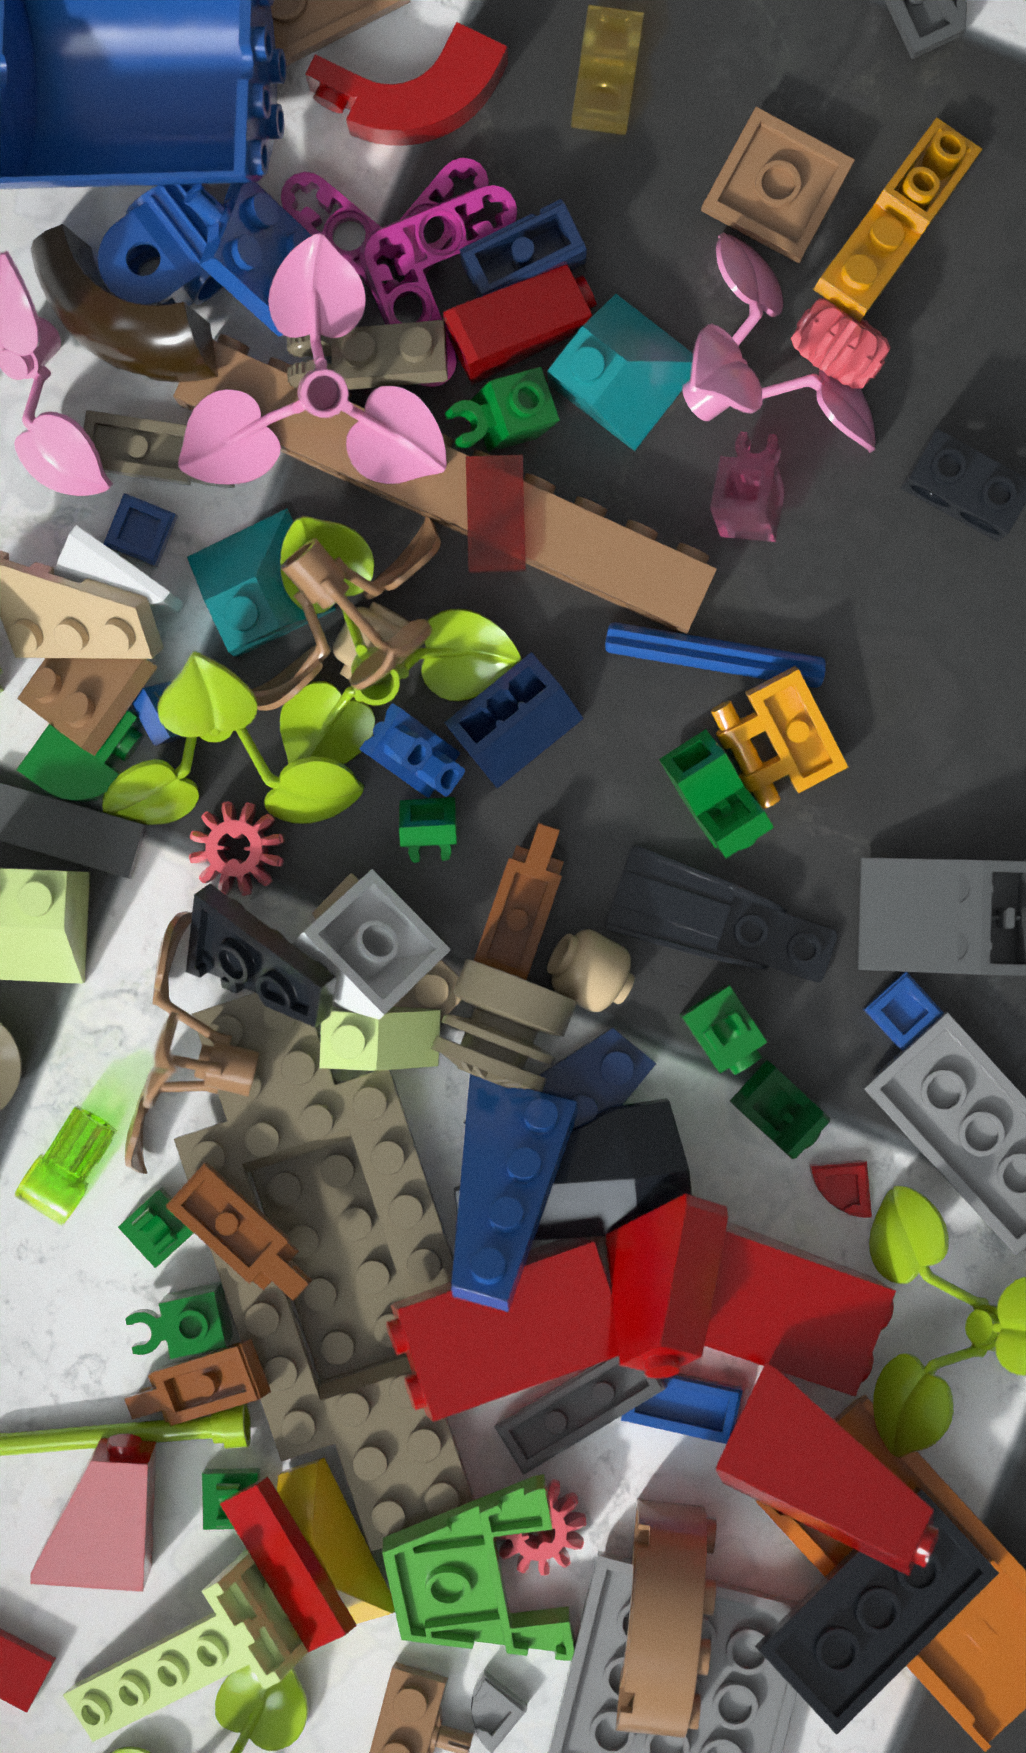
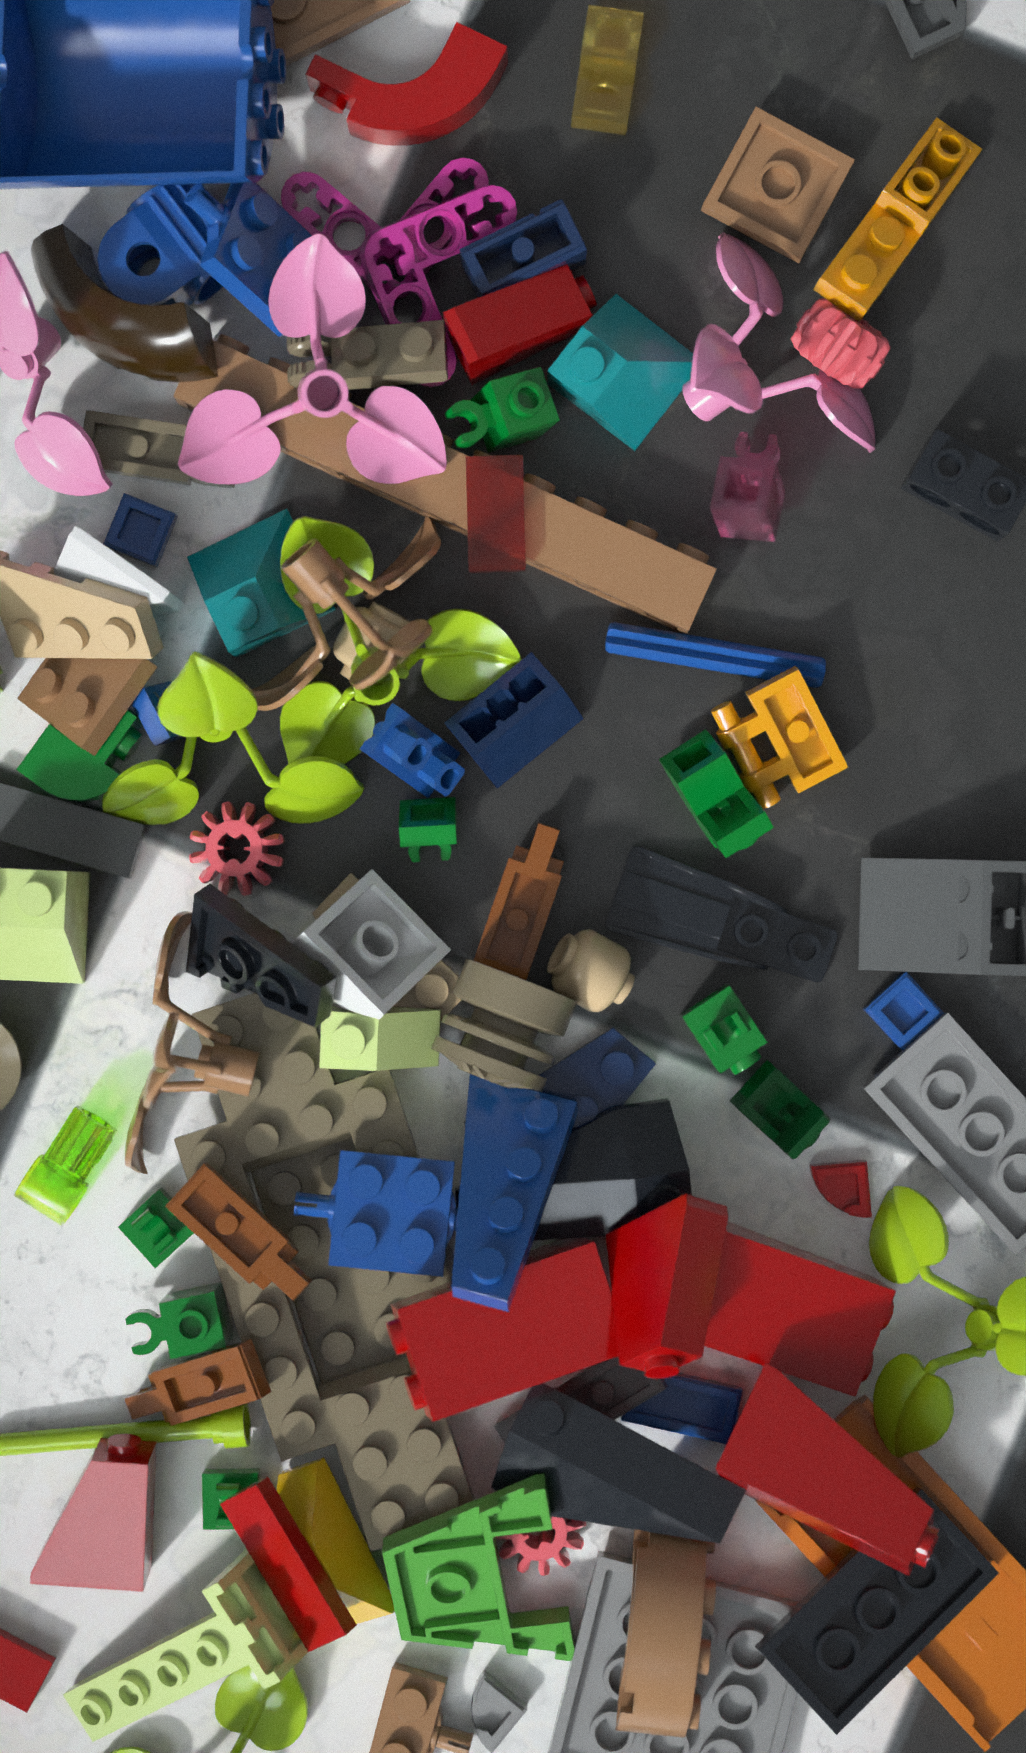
none -> blue plate [294,1150,458,1277]
none -> black wedge [491,1383,746,1544]

